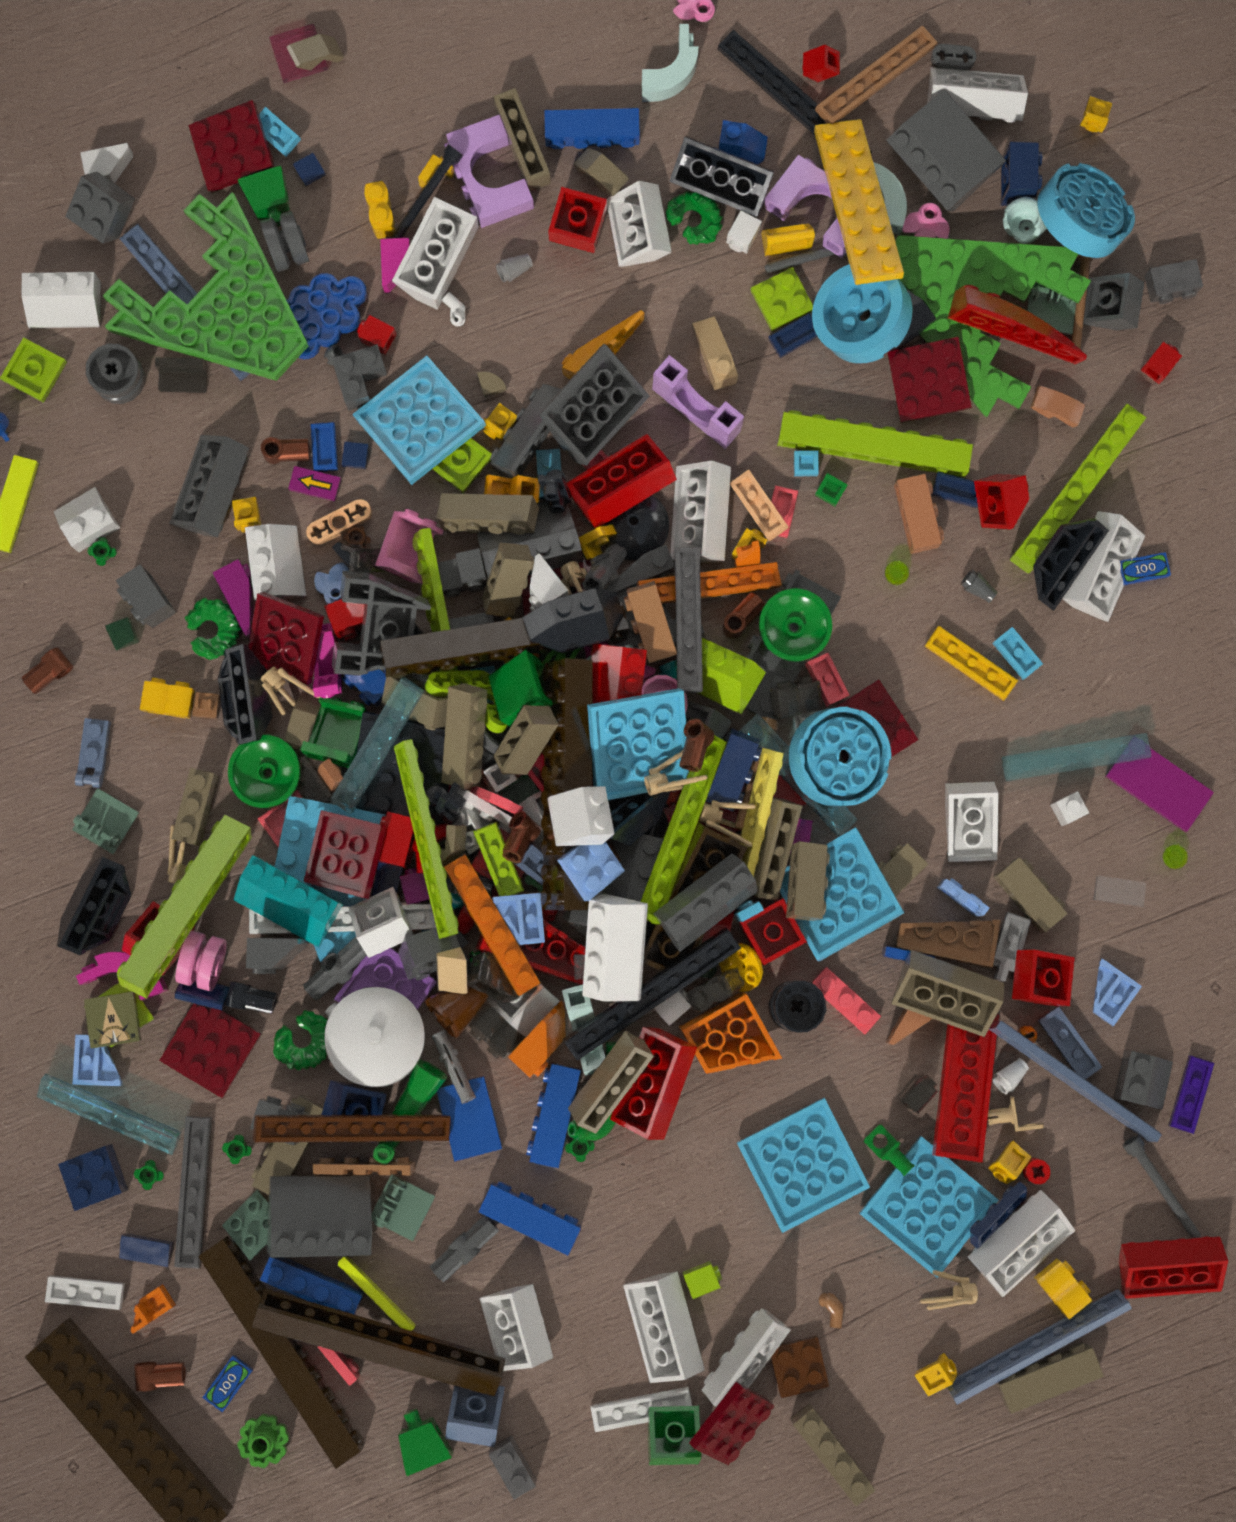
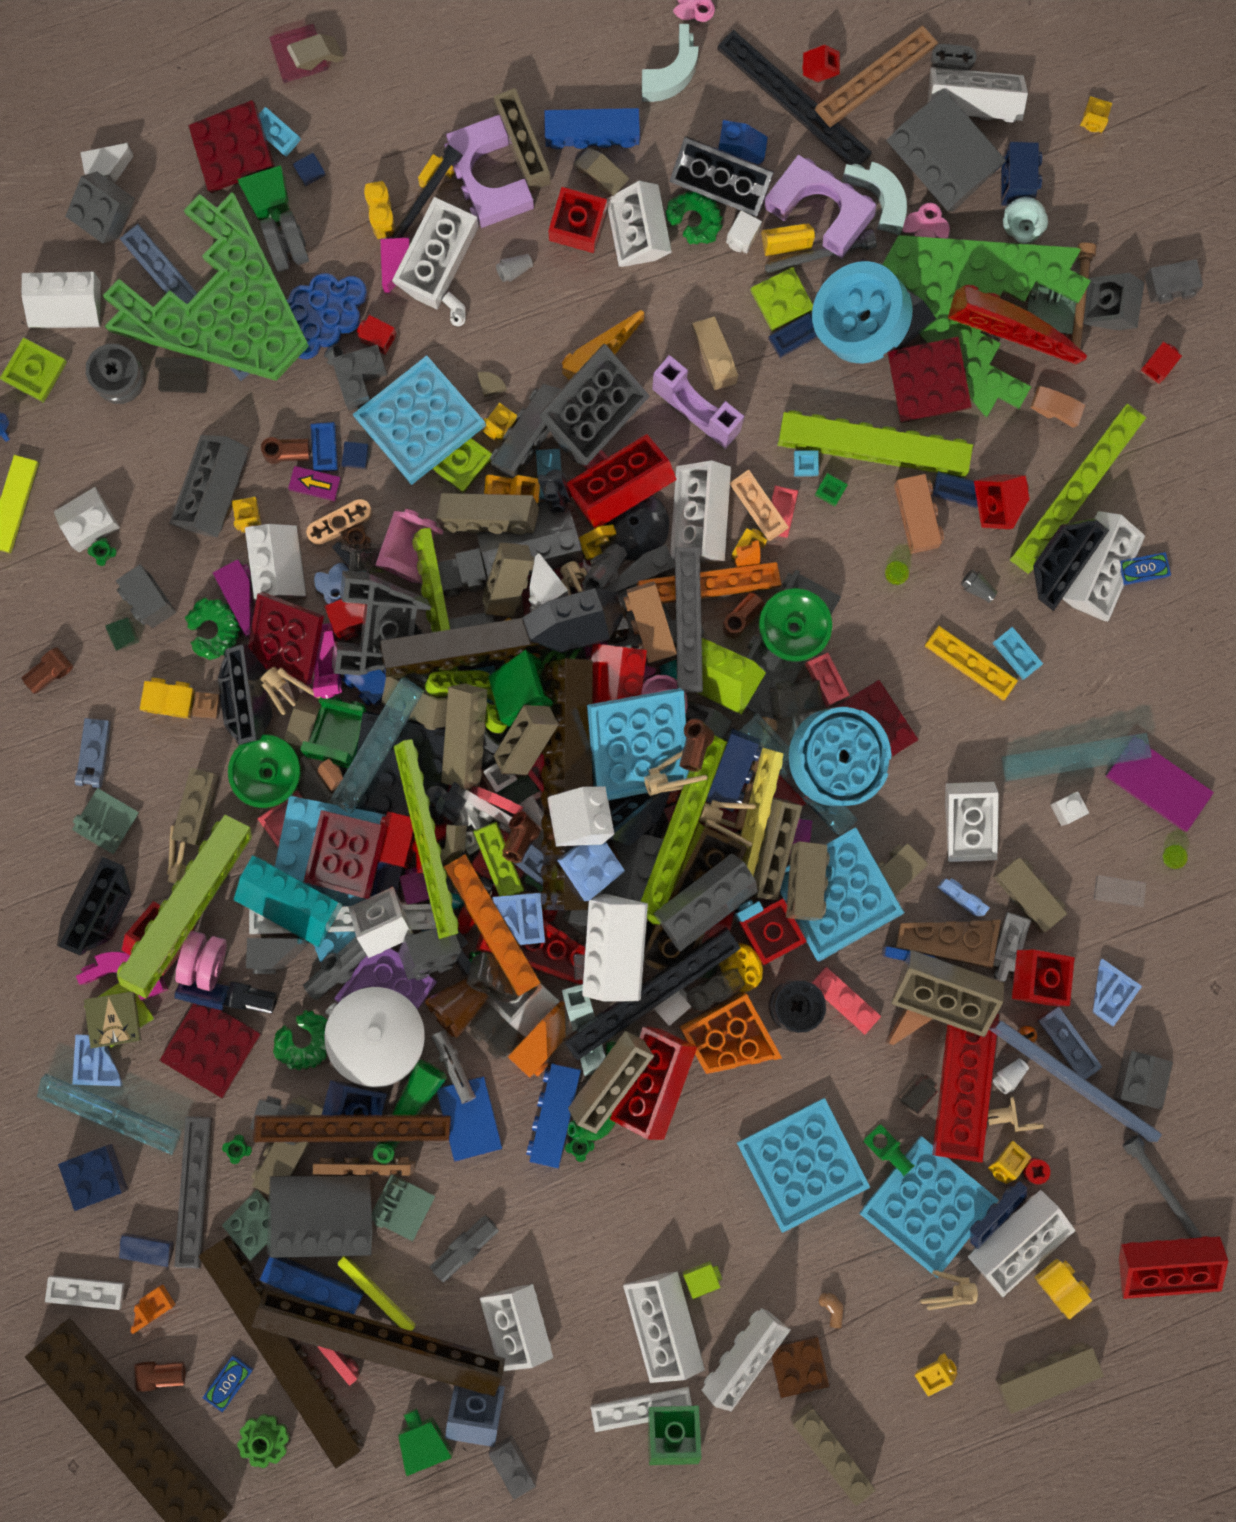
green plate [134,1160,164,1190] -> none
tan slope [436,947,467,994] -> none
blue brick [478,1181,581,1256] -> none
dark red plate [689,1381,775,1466] -> none
yellow plate [814,119,904,285] -> none
sand blue tile [946,1289,1132,1405] -> none
medium azure brick [1037,163,1135,258] -> none
dark purple tile [1168,1055,1215,1134] -> none

